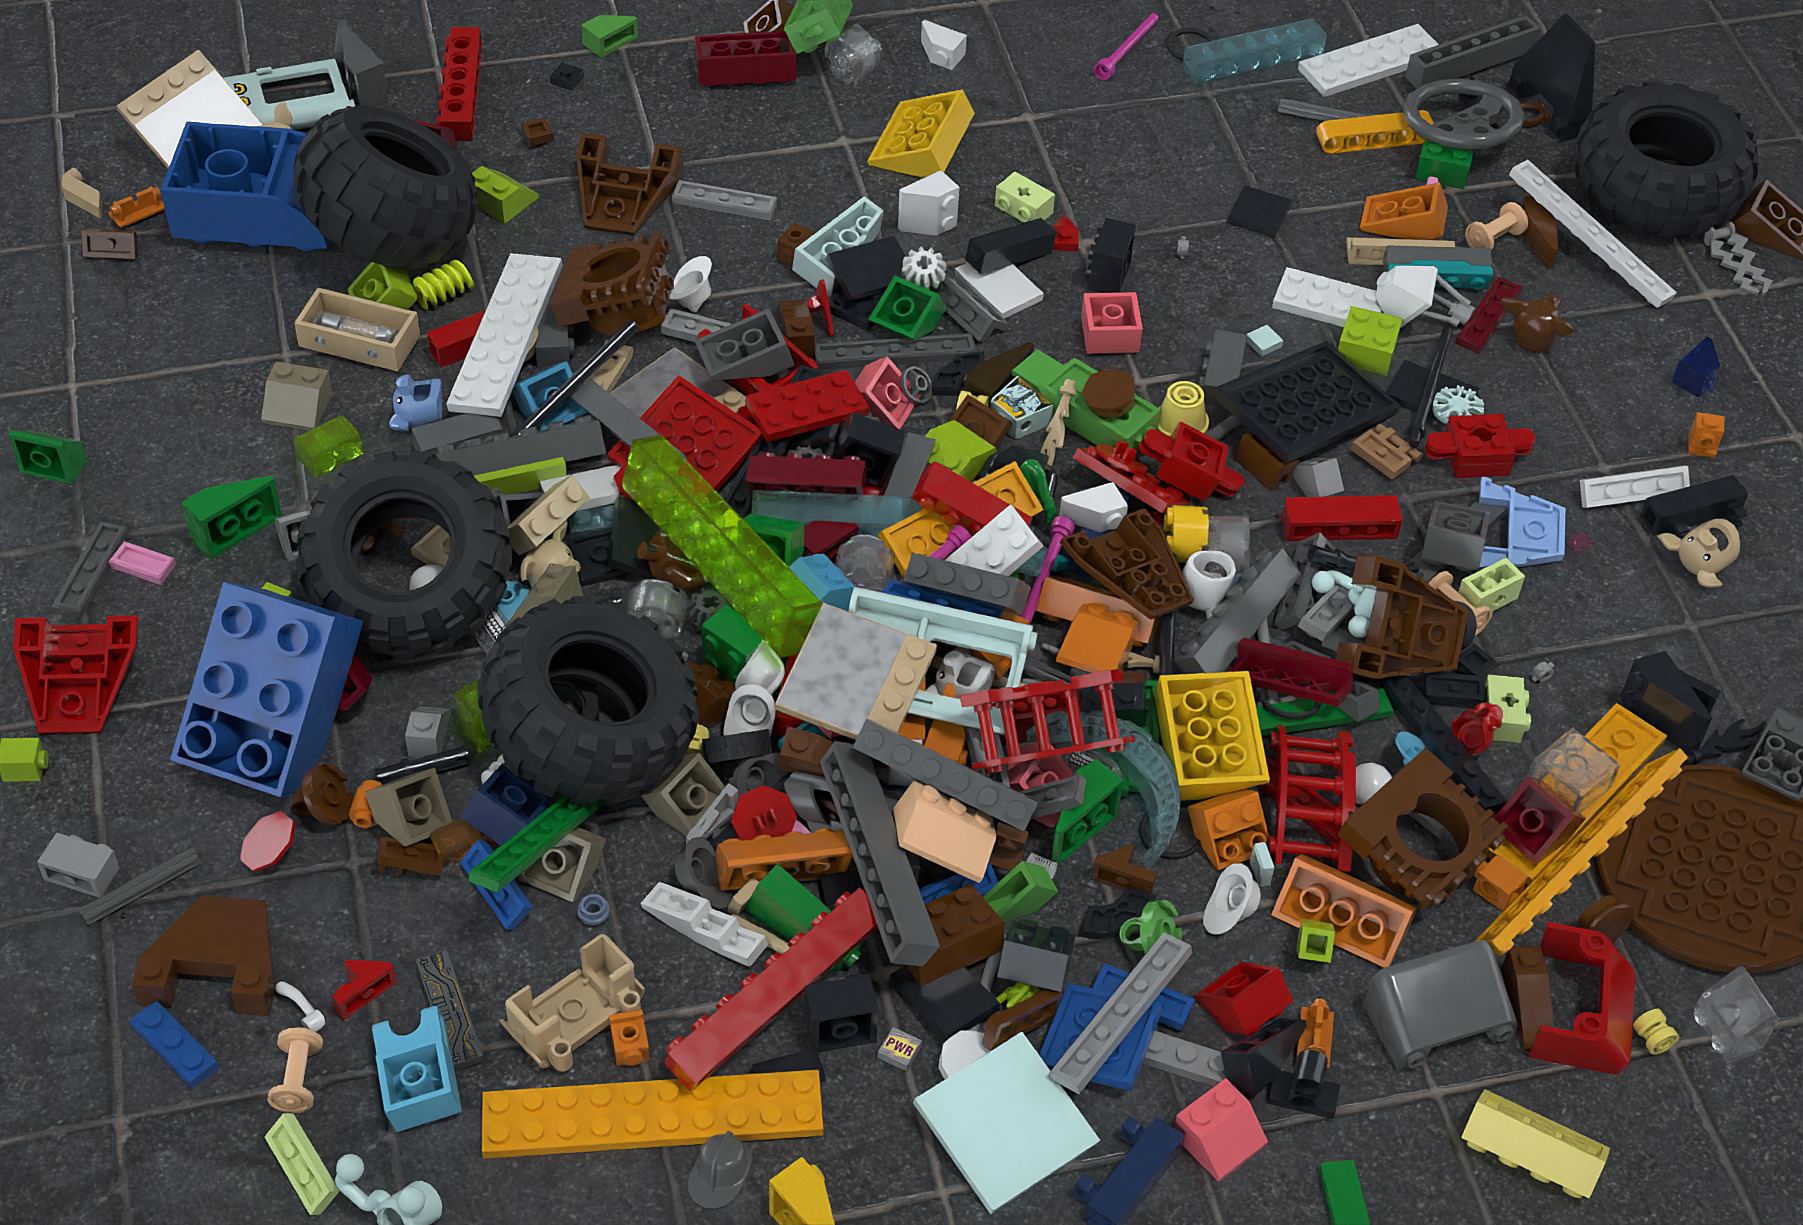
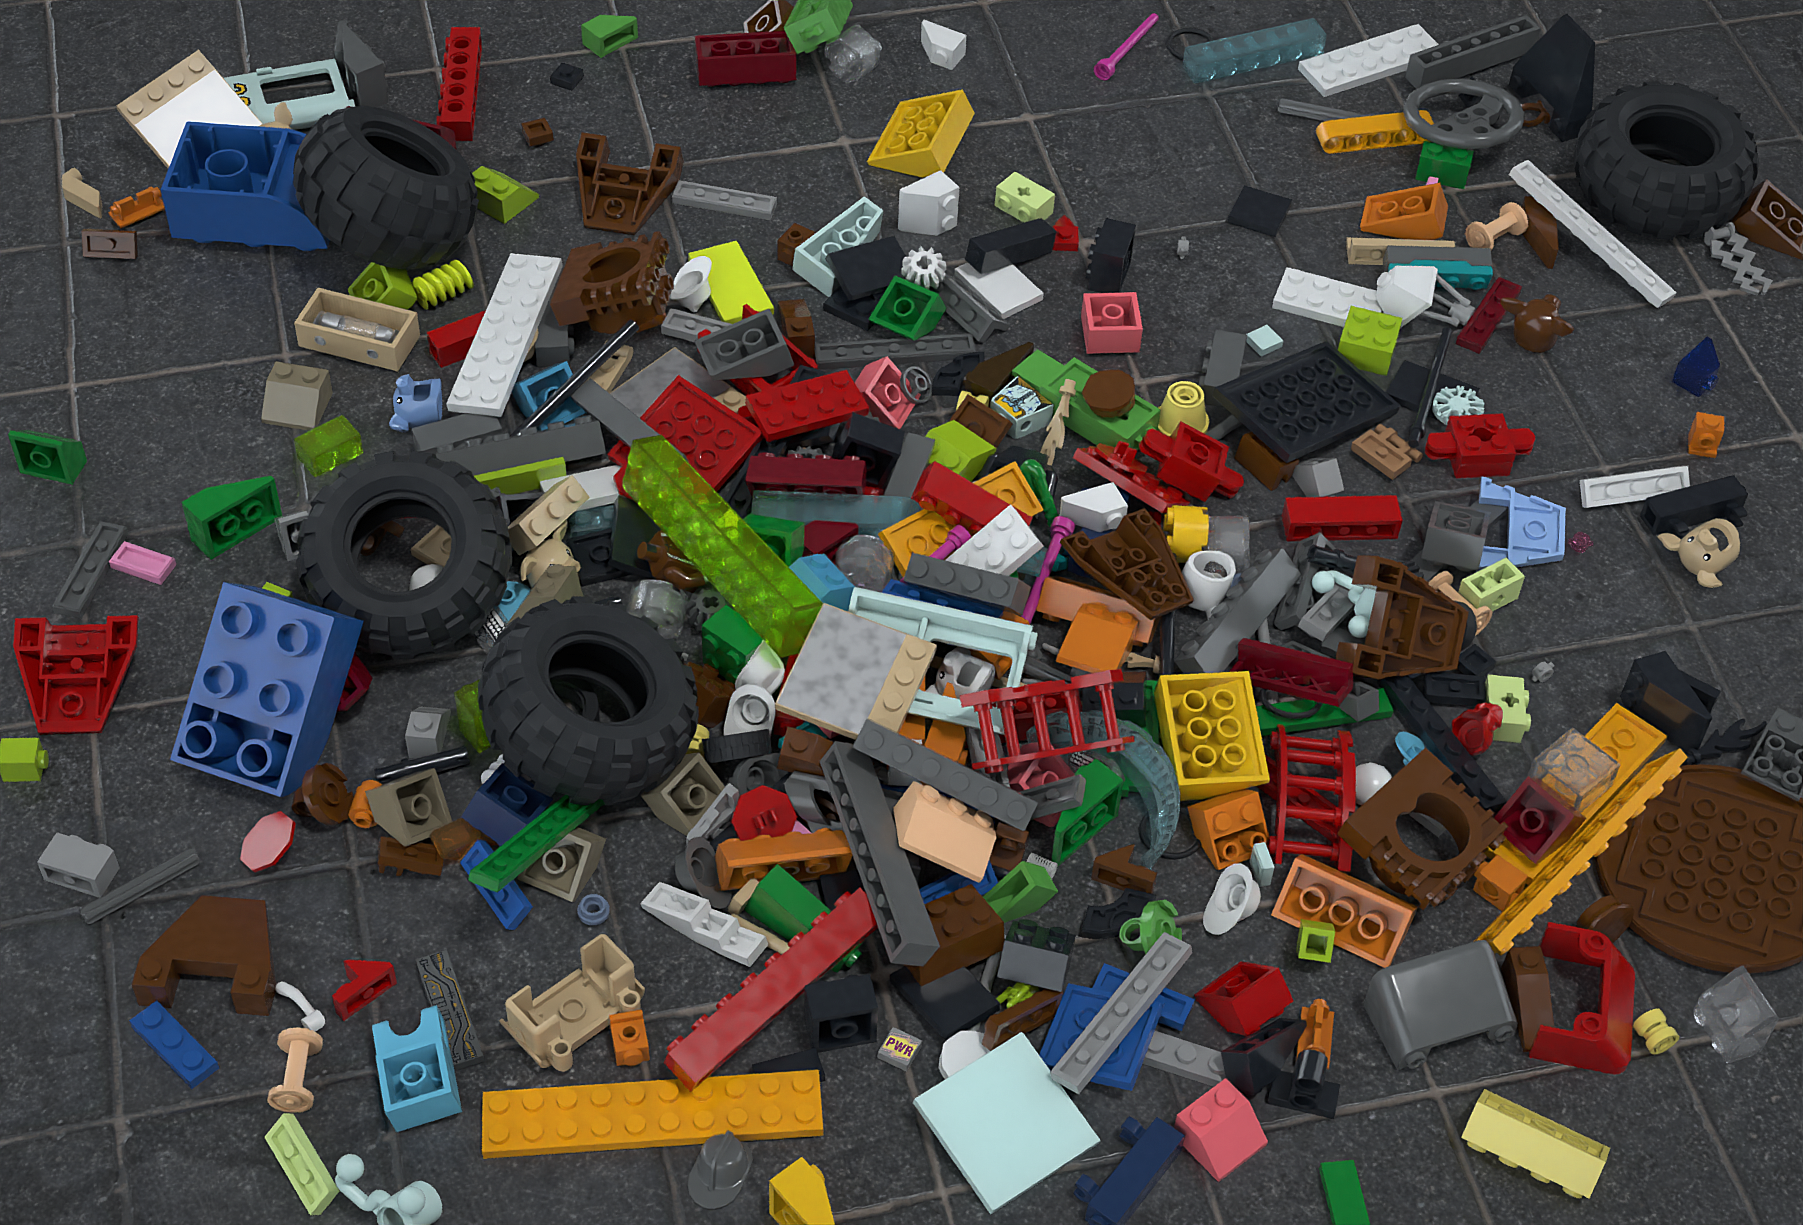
red piece [806,279,834,336] -> none
none -> neon yellow tile [688,241,774,324]

